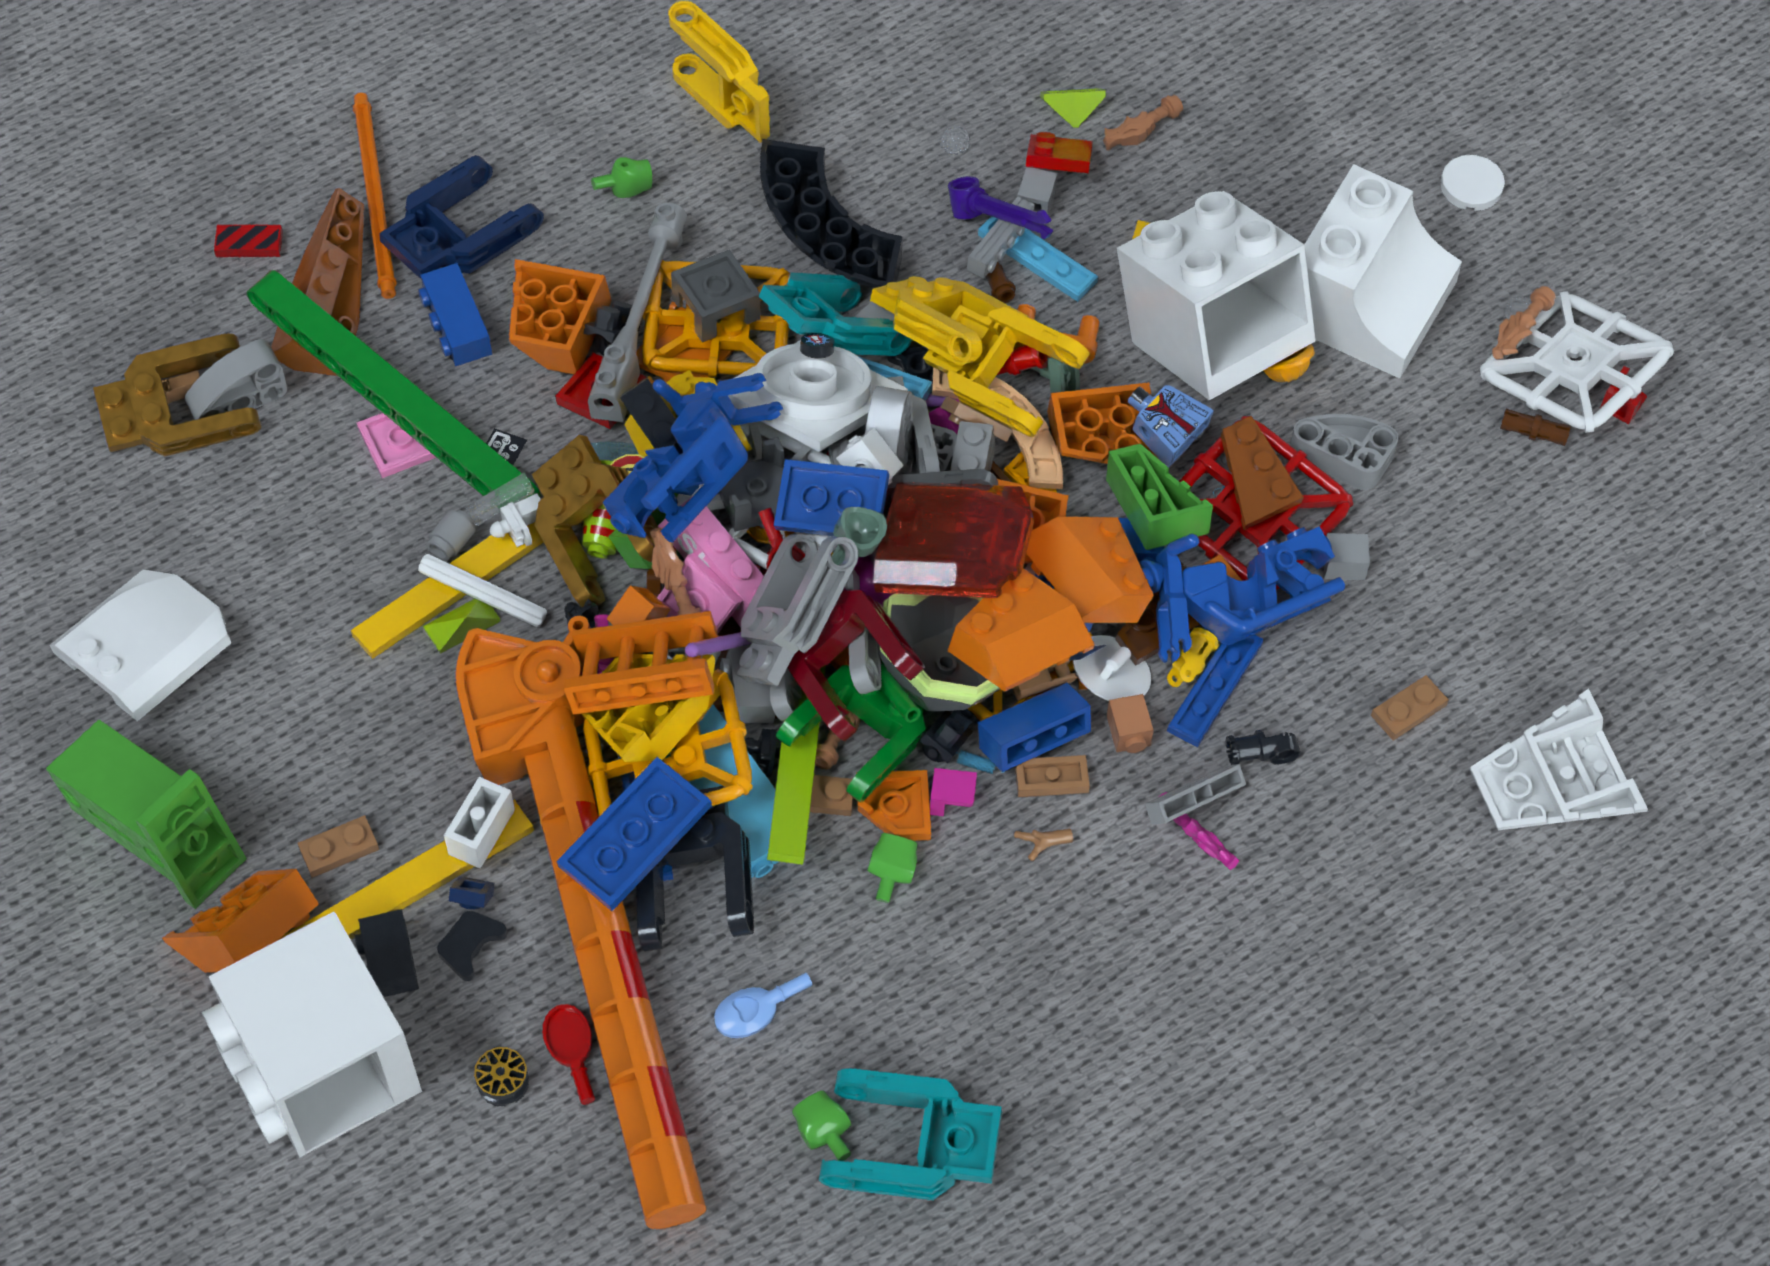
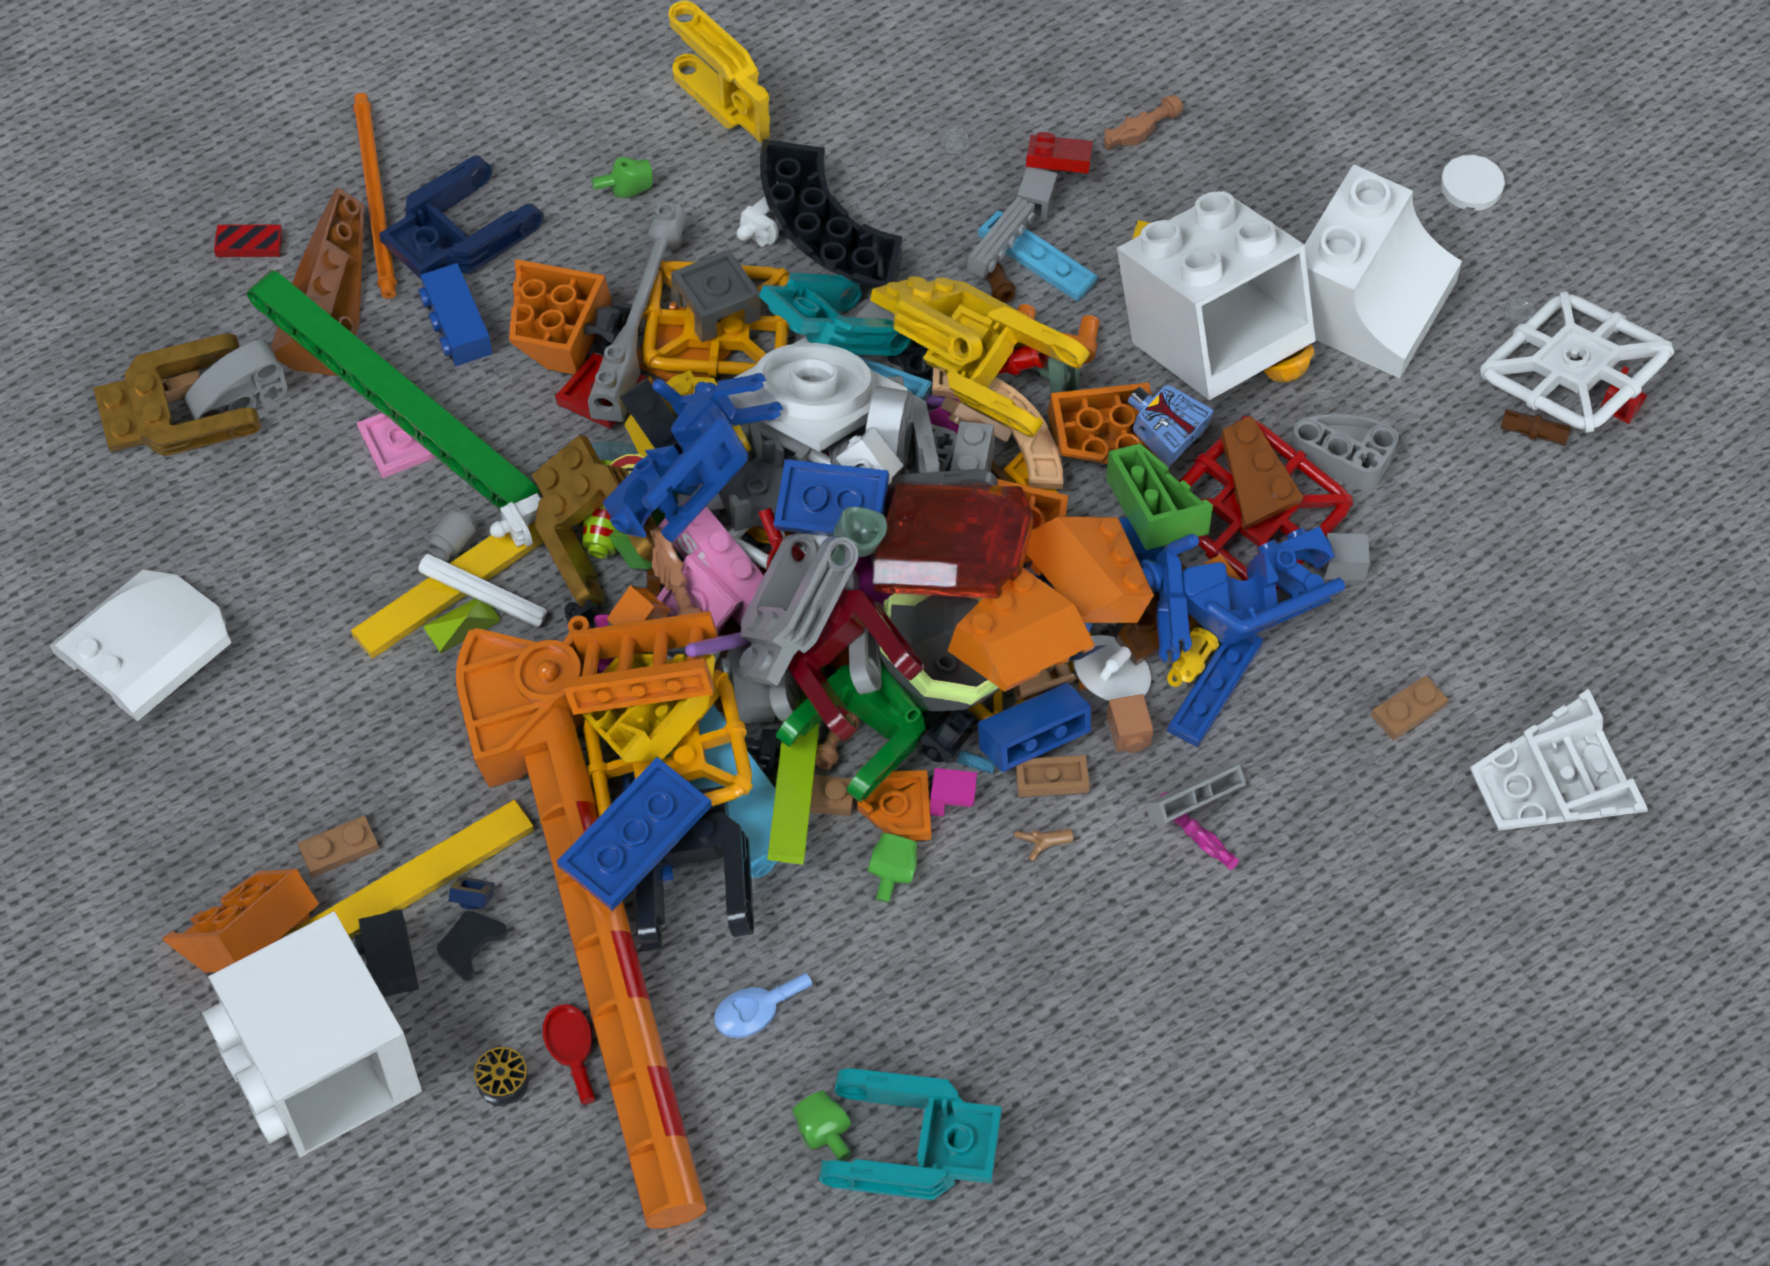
bright green brick [46,720,247,909] -> none
white brick [444,777,515,869] -> none
clear tile [465,473,535,526] -> none
black sticker [486,428,527,465] -> none
black tile [800,333,834,358] -> none
dark purple piece [948,176,1053,239] -> none
lime slope [1040,88,1106,128] -> none
black connector [1225,730,1301,765] -> none
nougat piece [1492,286,1556,360] -> none
none -> white piece [736,197,779,247]

